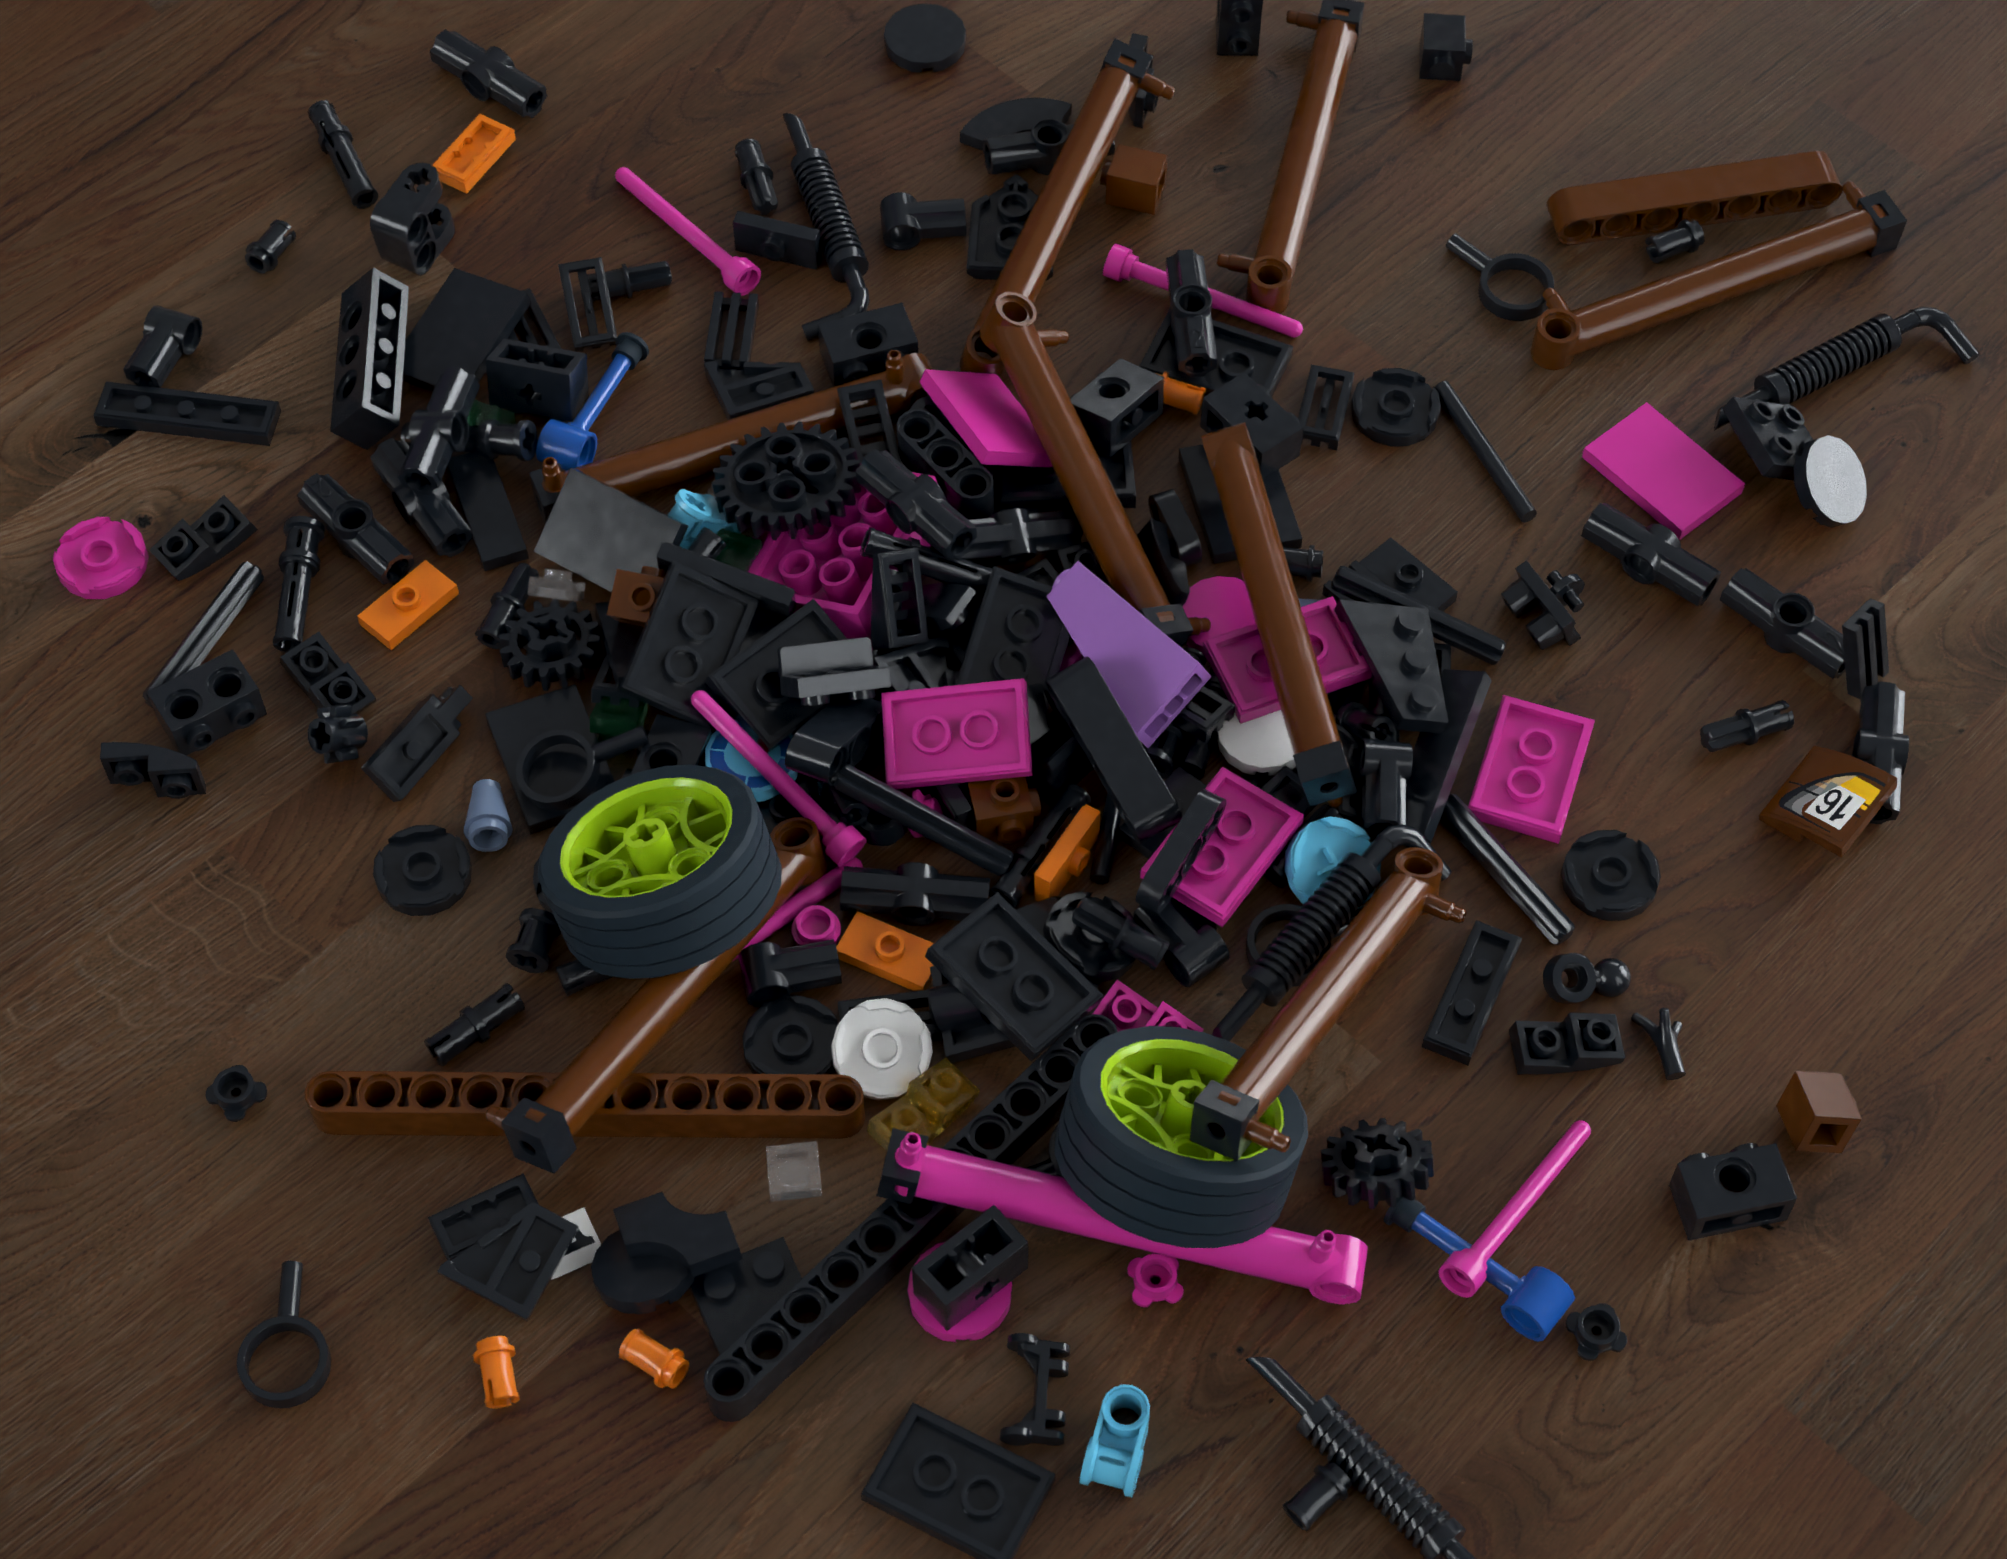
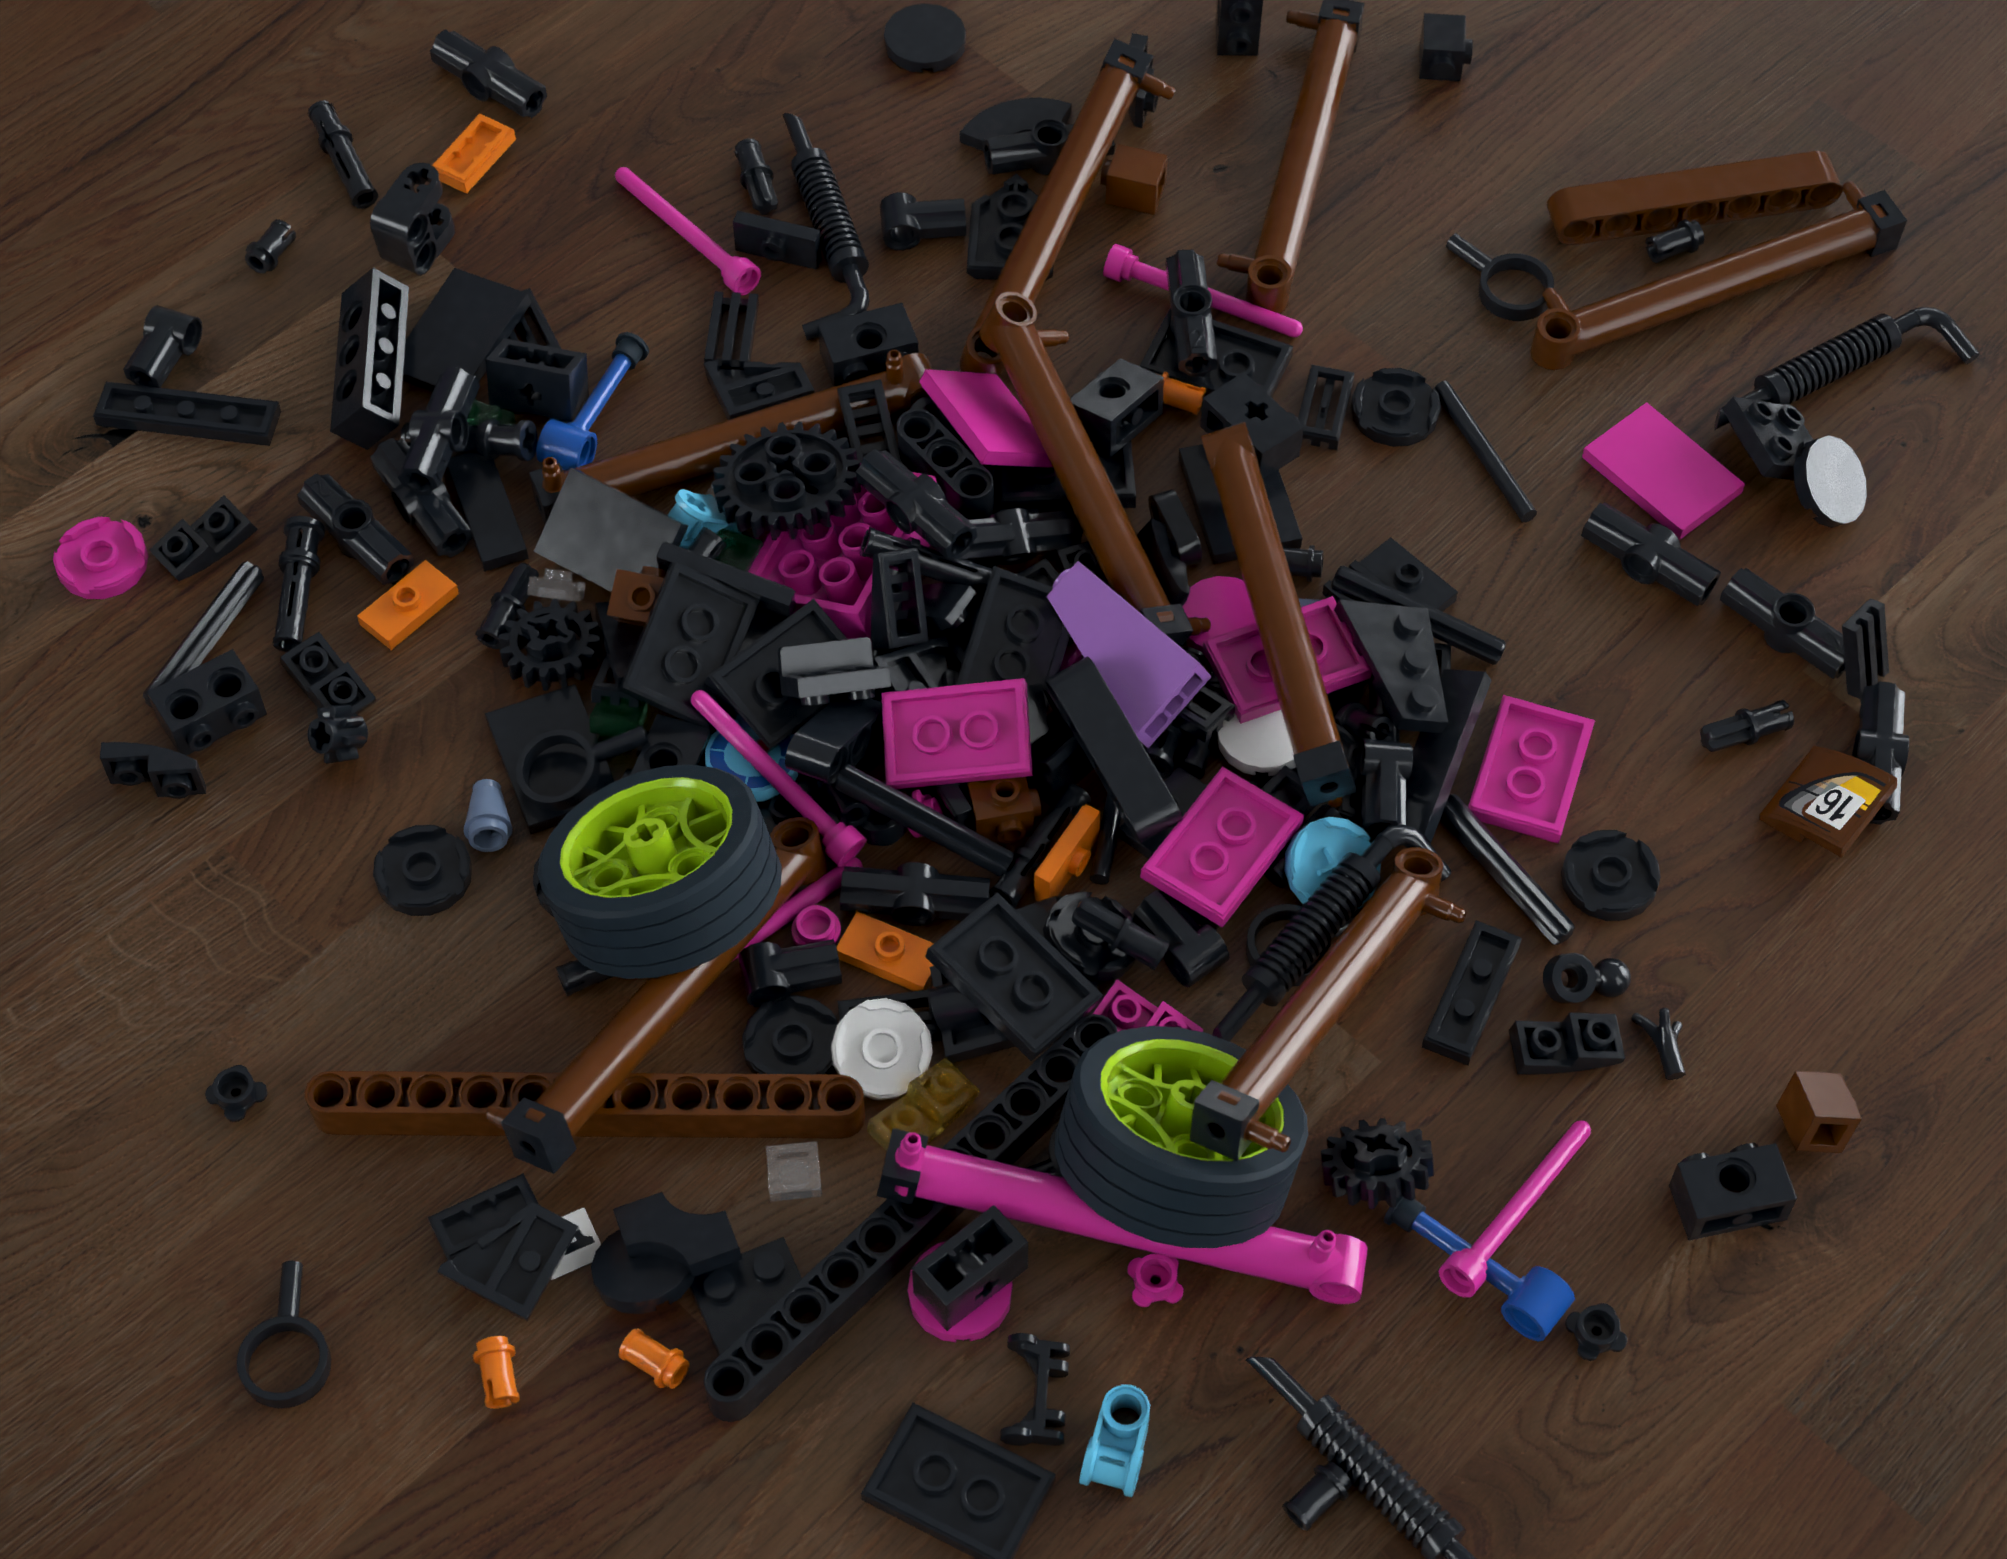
black hinge [361,685,473,802] -> none
black pin [424,983,525,1067] -> none
black bush [506,908,561,973] -> none
black tile [558,257,617,352] -> none
black axle [587,261,672,302] -> none
black beam [1136,789,1226,914] -> none
black hips [1501,560,1585,650] -> none

